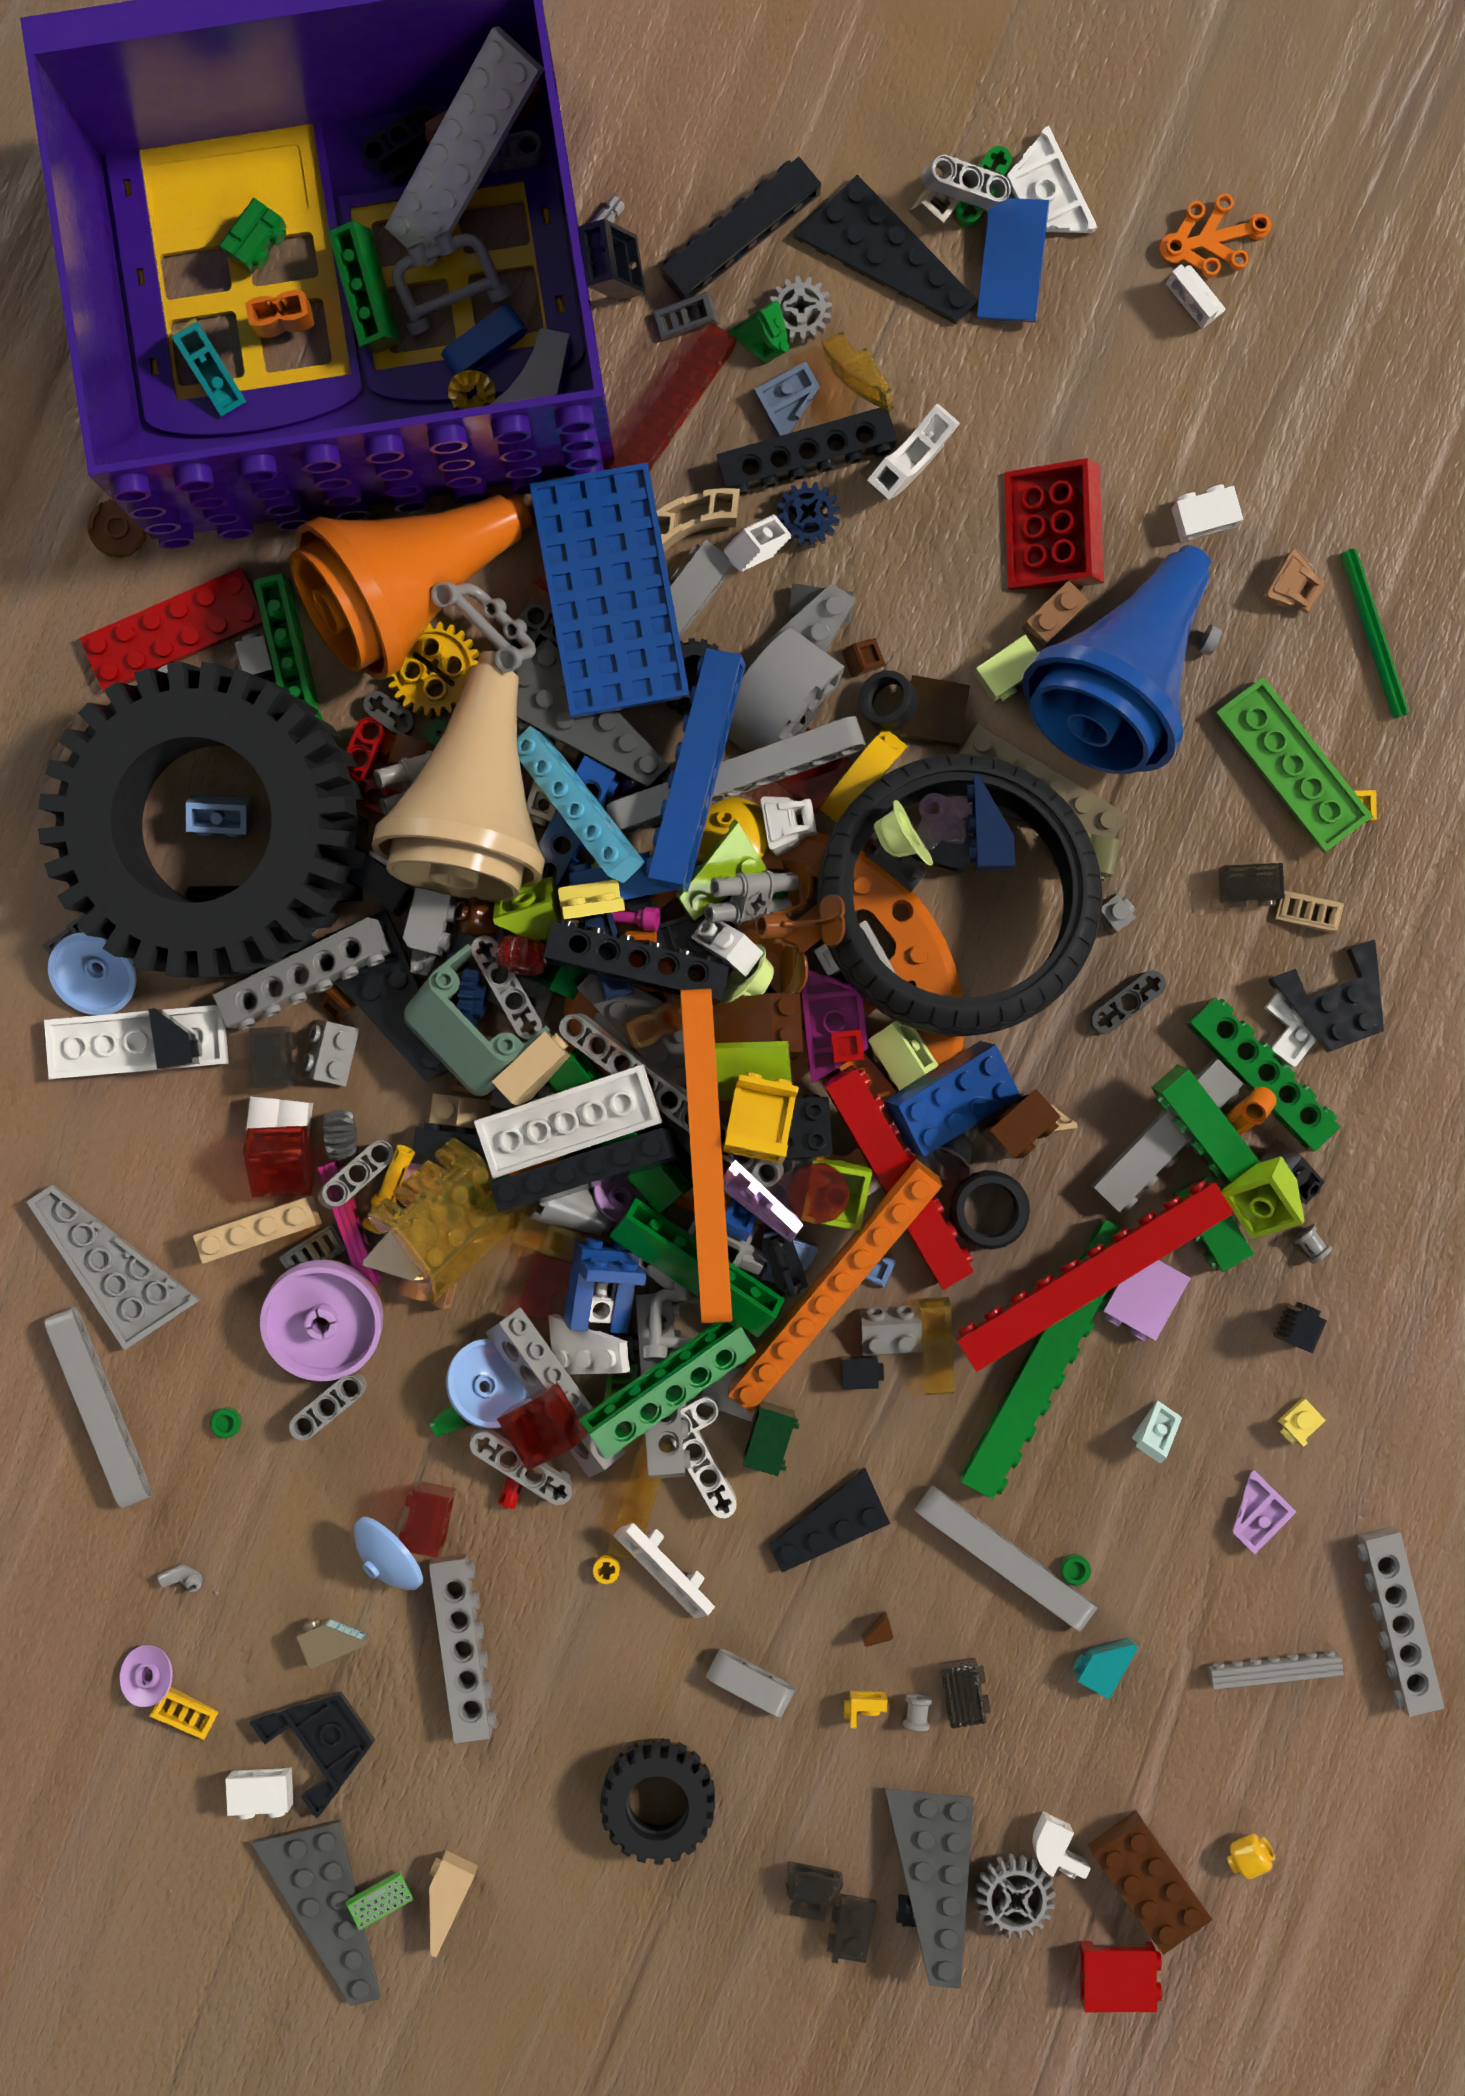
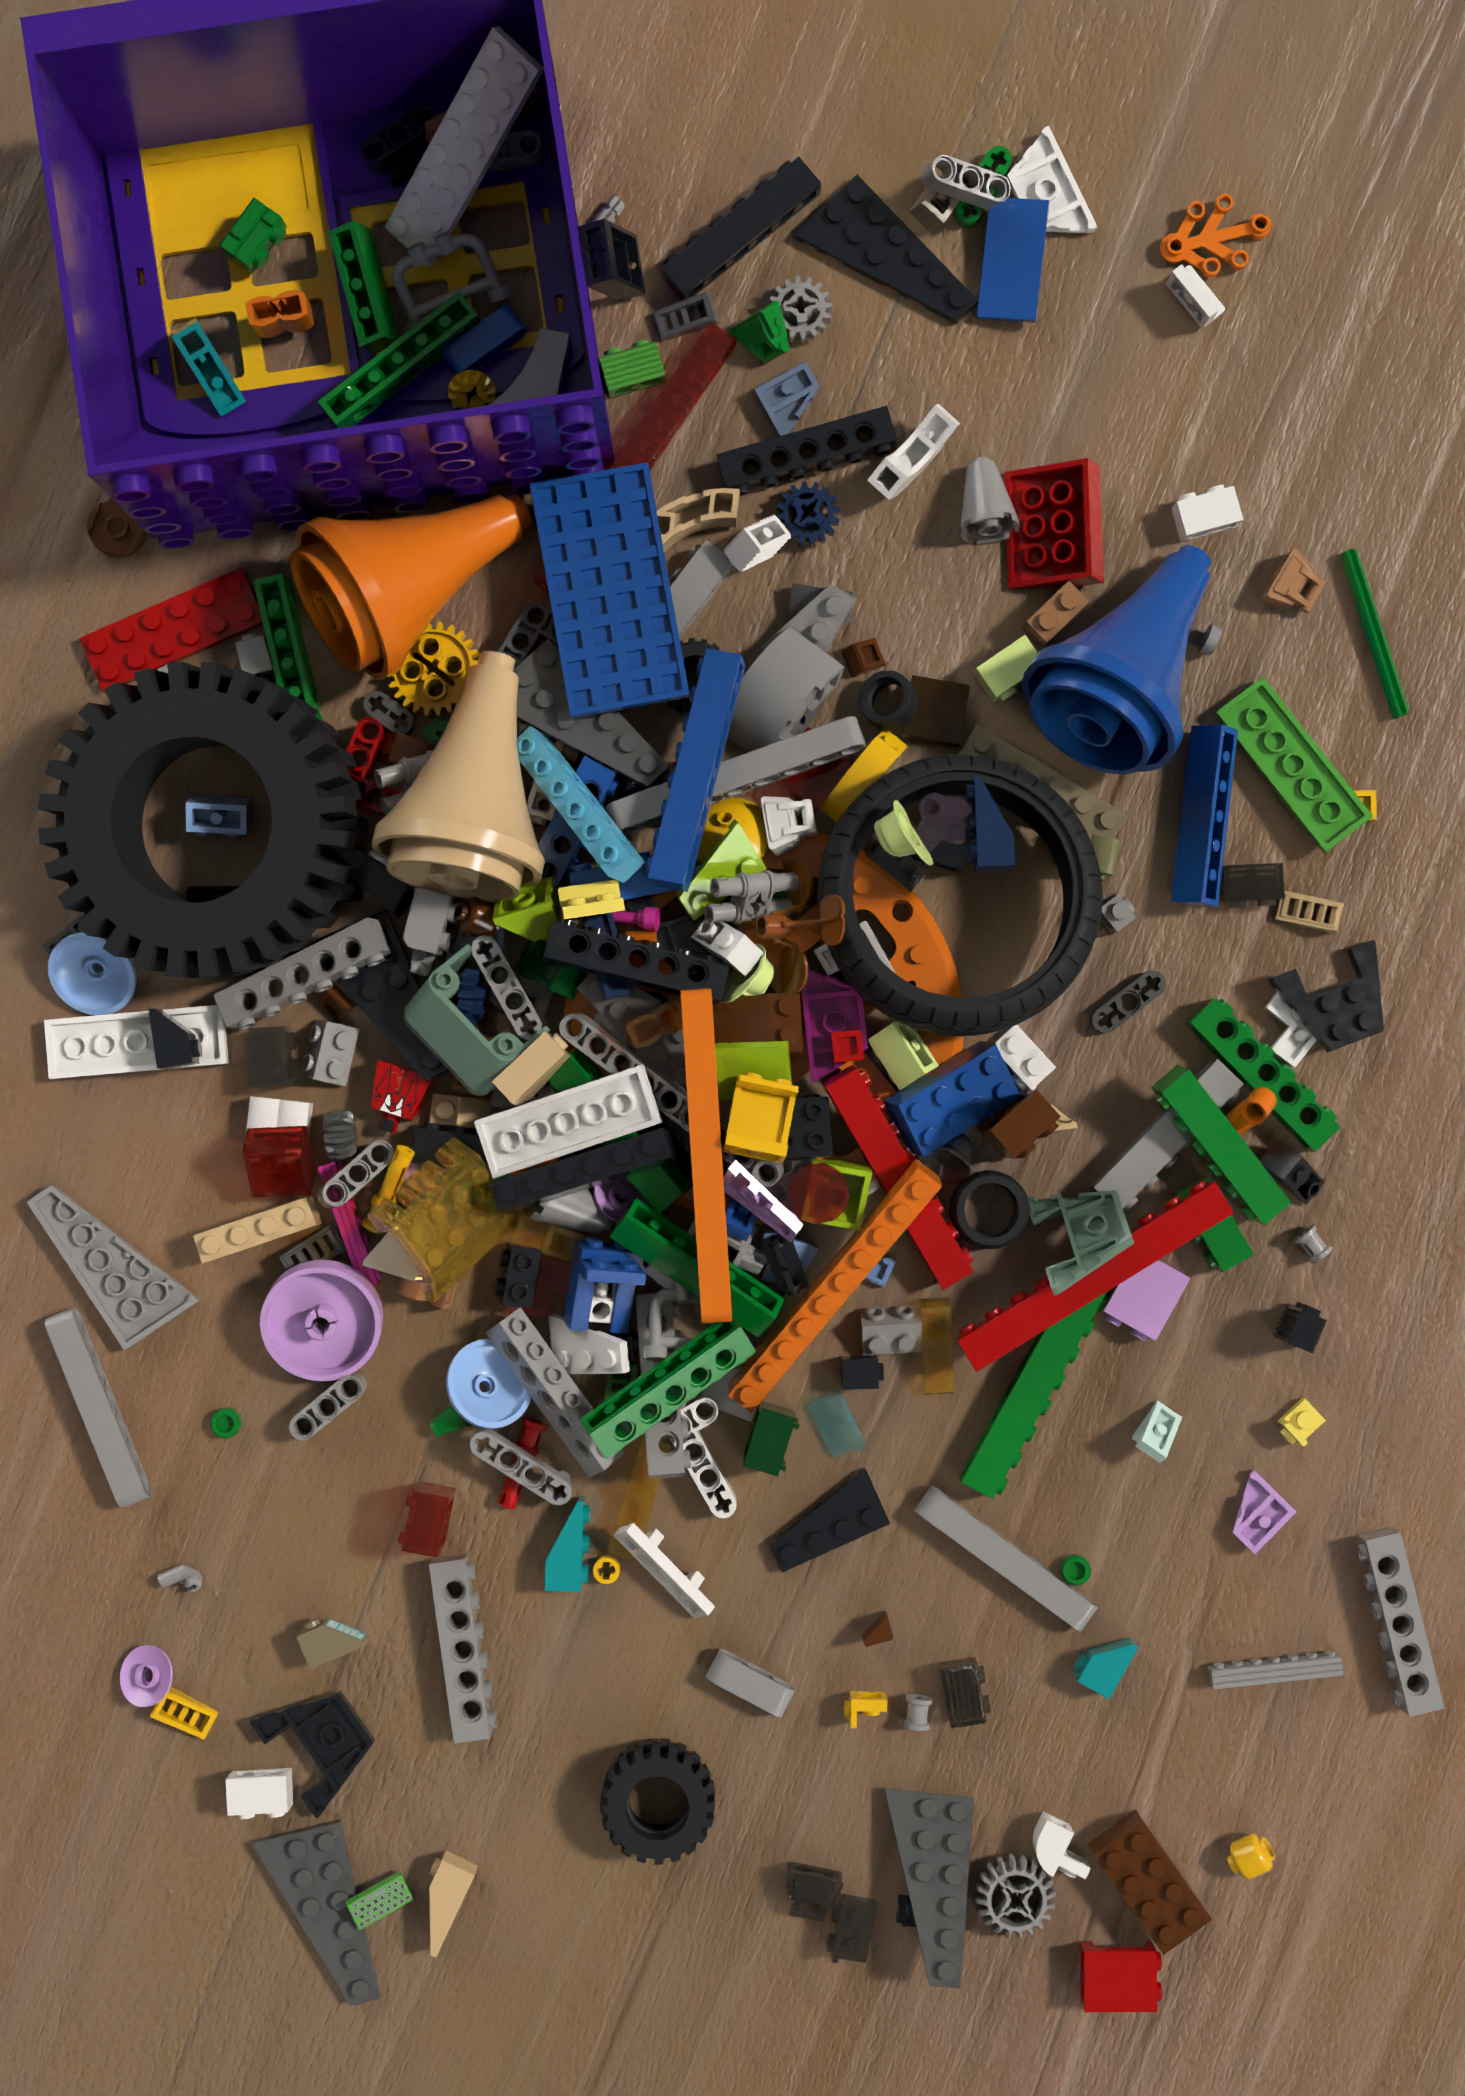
light blue dish [354,1517,423,1590] -> none
light grey bar [431,581,536,672] -> none
clear red gear [496,935,547,976] -> none
clear red container [497,1382,588,1471] -> none
clear yellow slope [822,332,894,411] -> none
lime slope [1221,1156,1304,1239] -> none
none -> green brick [318,291,480,429]
none -> red torso [371,1060,436,1134]
none -> black bracket [494,1242,541,1308]
none -> teal slope [545,1496,591,1592]
none -> bright green brick [599,339,666,398]
none -> clear light blue panel [809,1389,867,1458]
none -> light grey cone [960,457,1020,545]
none -> white bracket [994,1025,1056,1091]
none -> sand green wing [1028,1190,1134,1296]
none -> blue brick [1171,724,1238,907]

